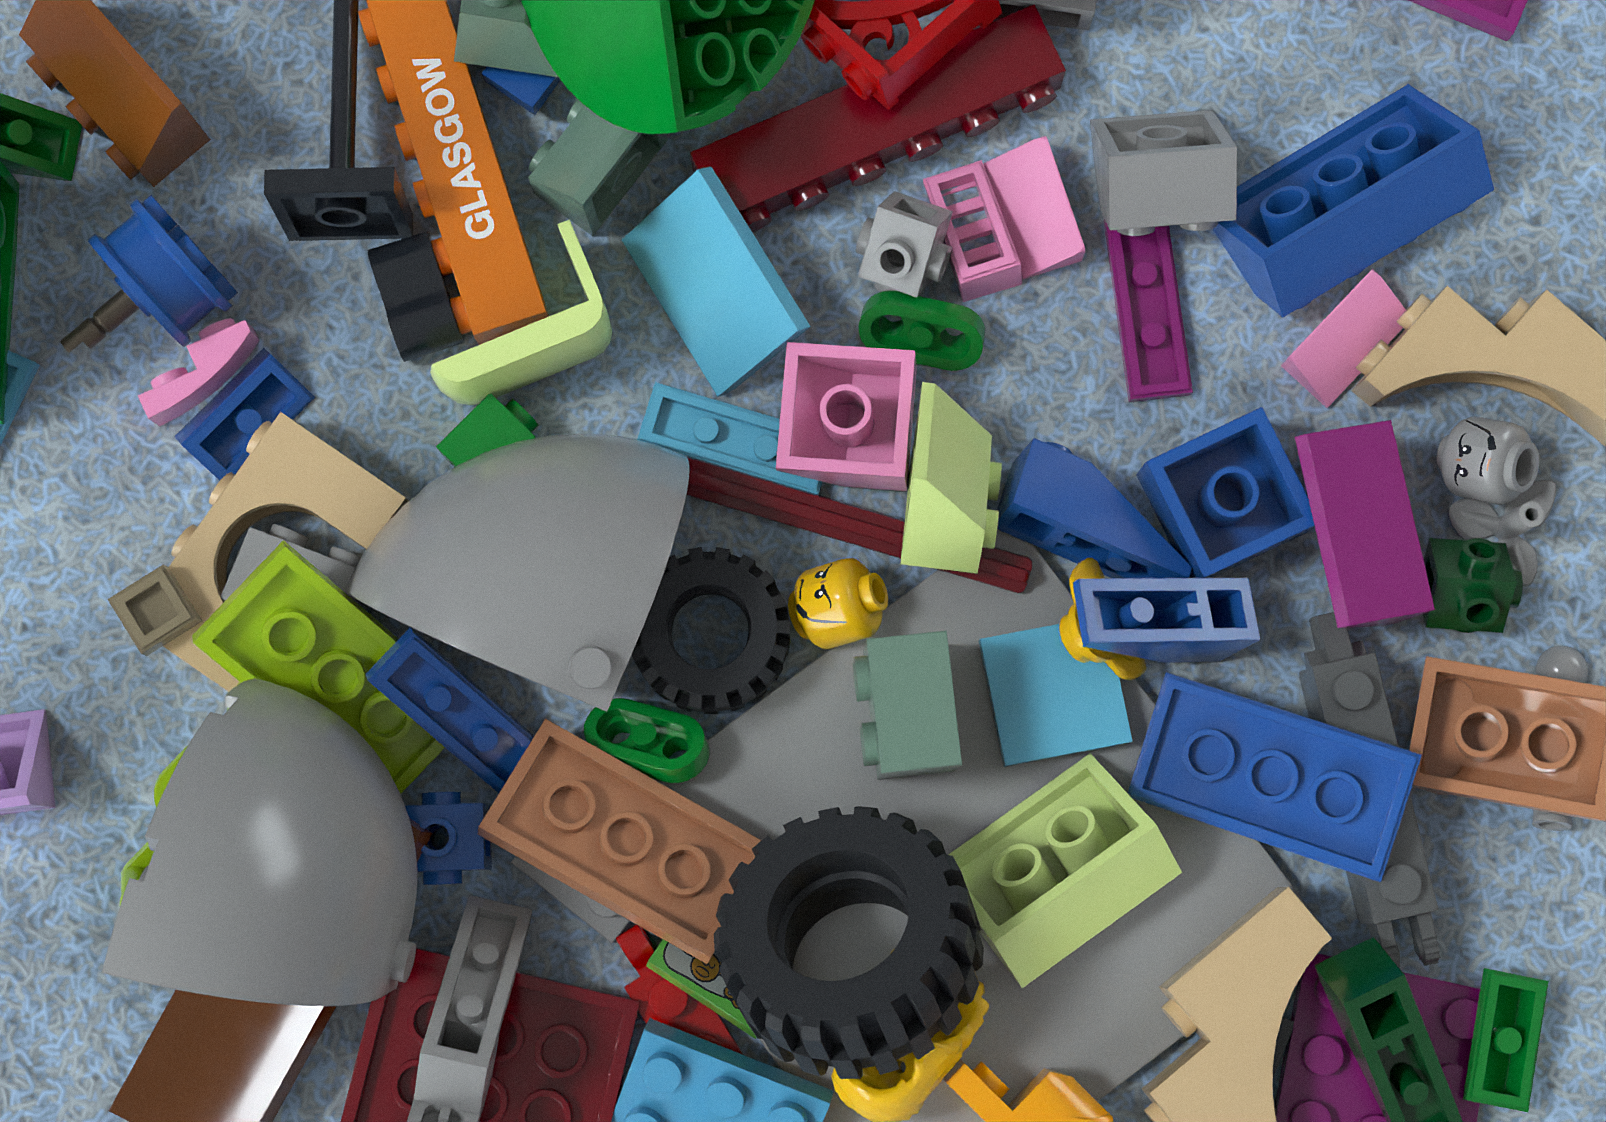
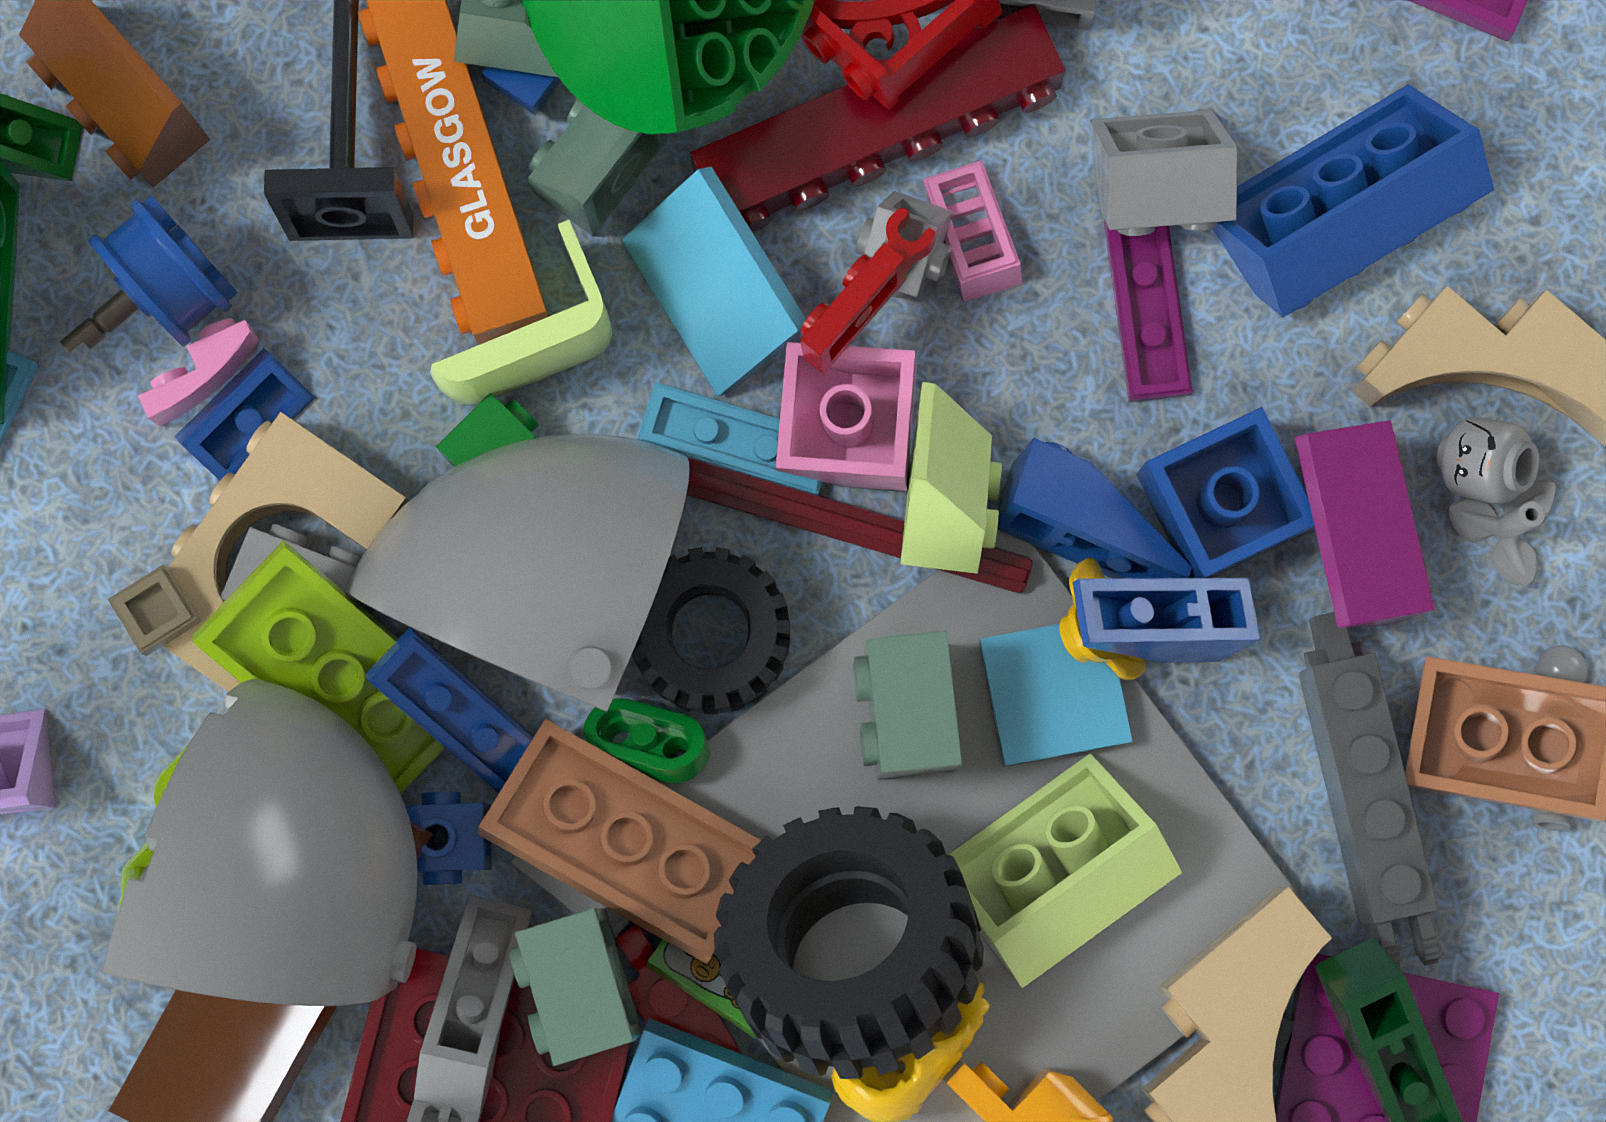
black axle [367,231,465,362] -> none
yellow head [788,558,888,649] -> none
green plate [858,290,985,371] -> none
bright pink slope [983,136,1085,280] -> none
blue tile [1128,672,1423,882] -> none
bright pink slope [1281,269,1406,408] -> none
dark green brick [1423,538,1523,633] -> none
green slope [1463,968,1549,1112] -> none
none -> sand green brick [509,907,643,1066]
none -> red plate [800,207,935,375]

